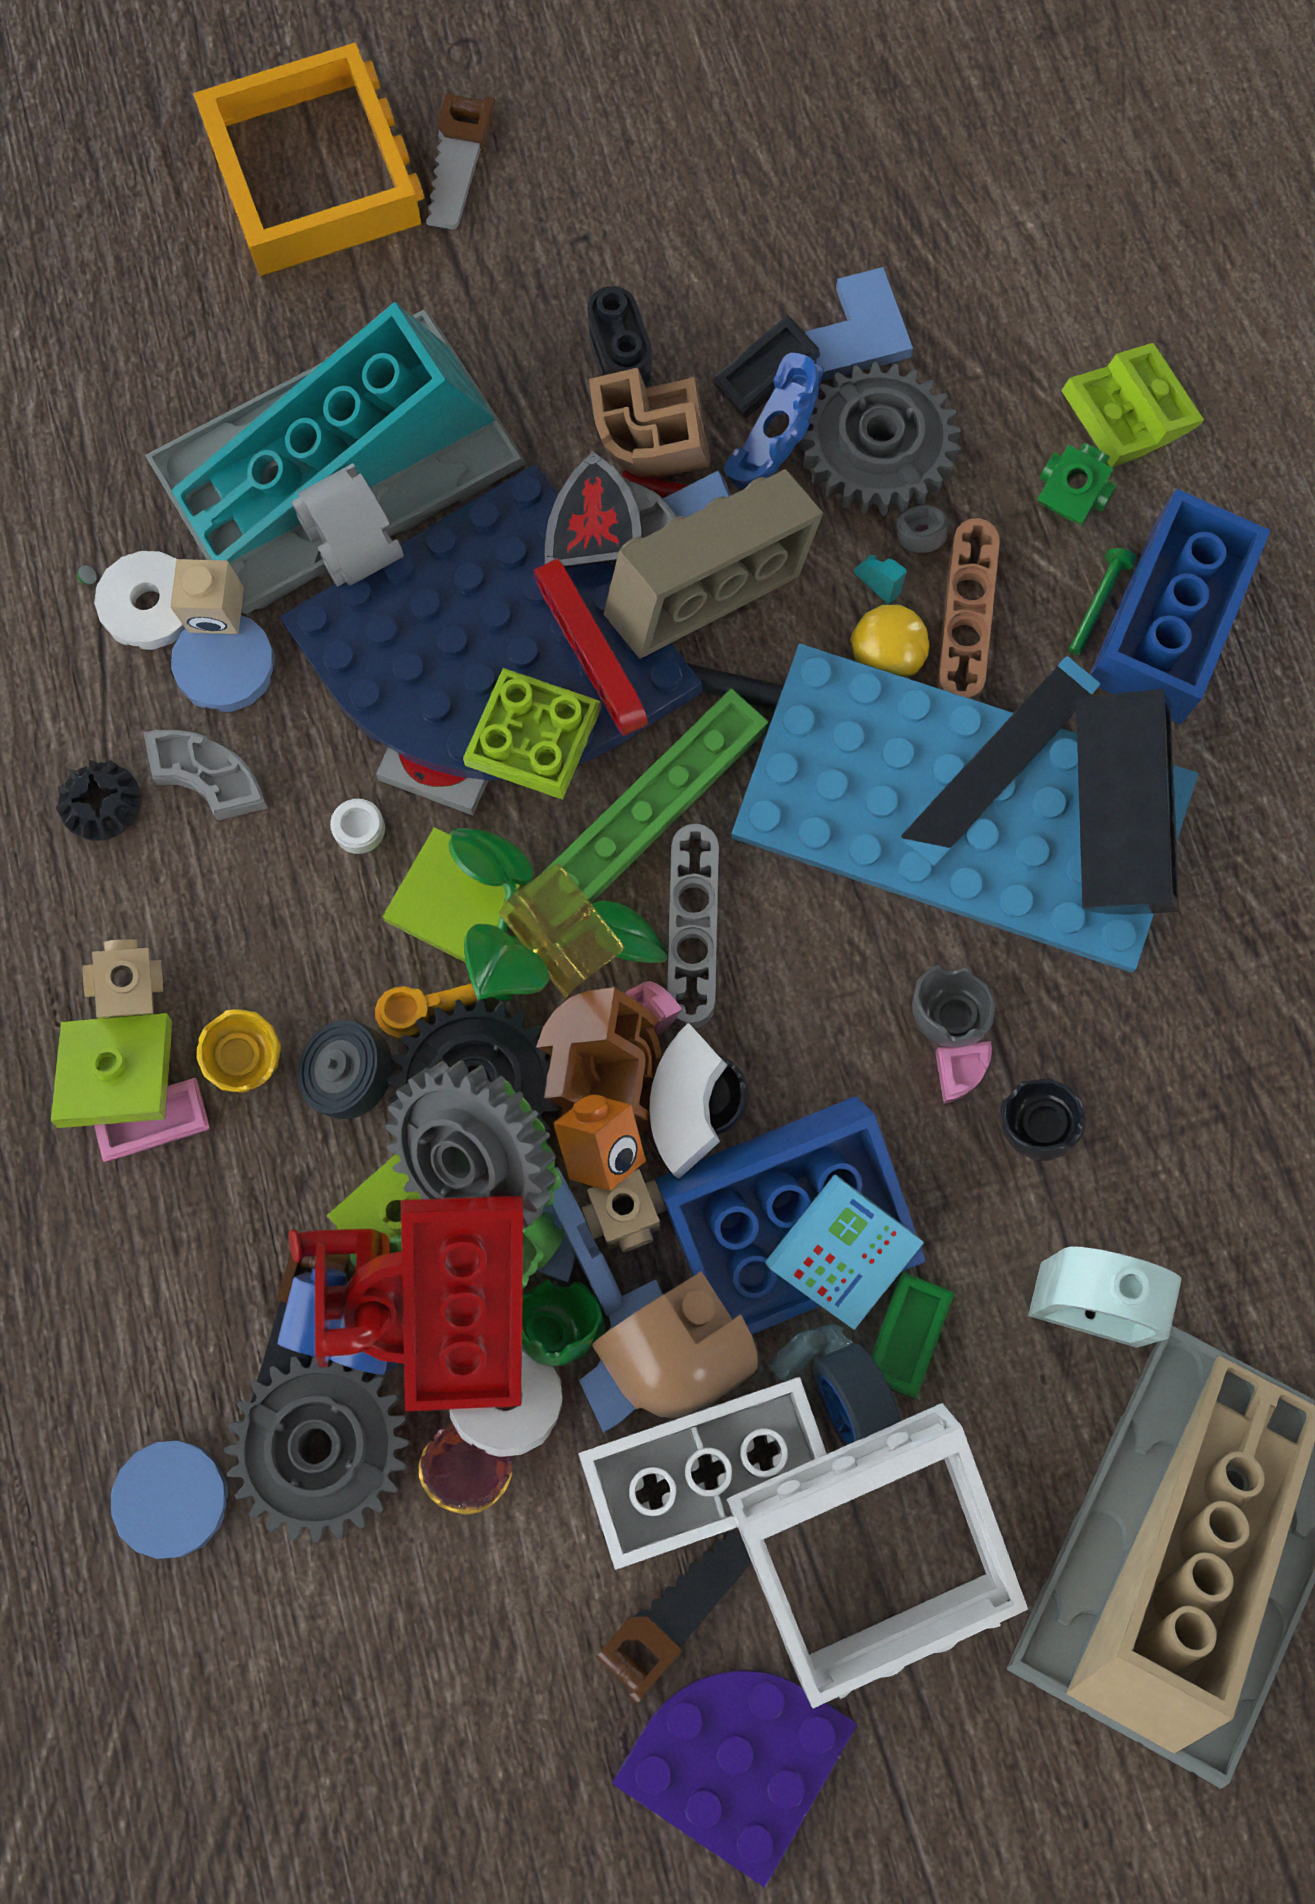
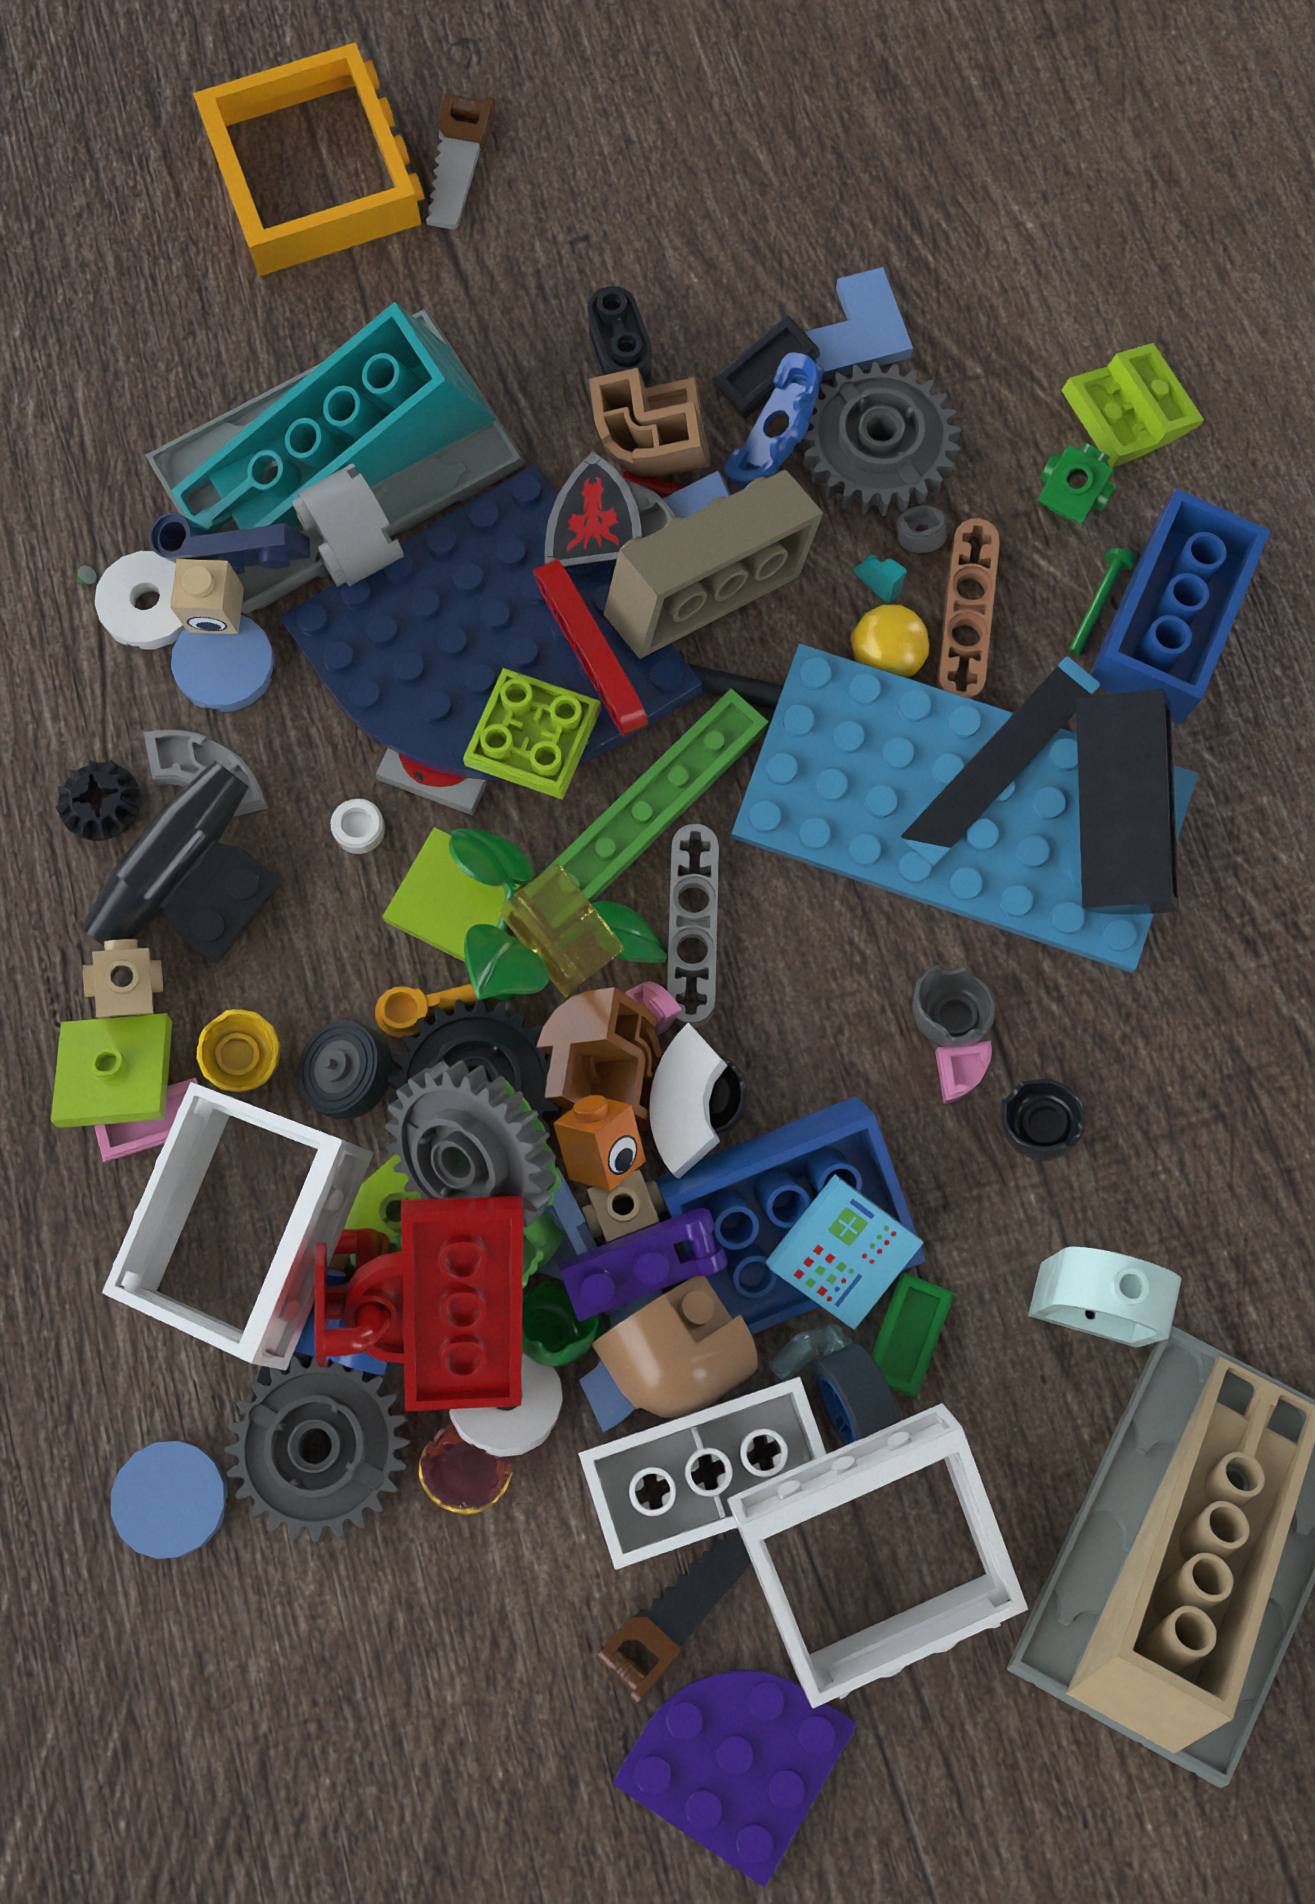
none -> black plate [82,760,284,964]
none -> white window [102,1082,374,1370]
none -> dark blue plate [150,512,310,575]
none -> dark purple plate [557,1208,727,1321]

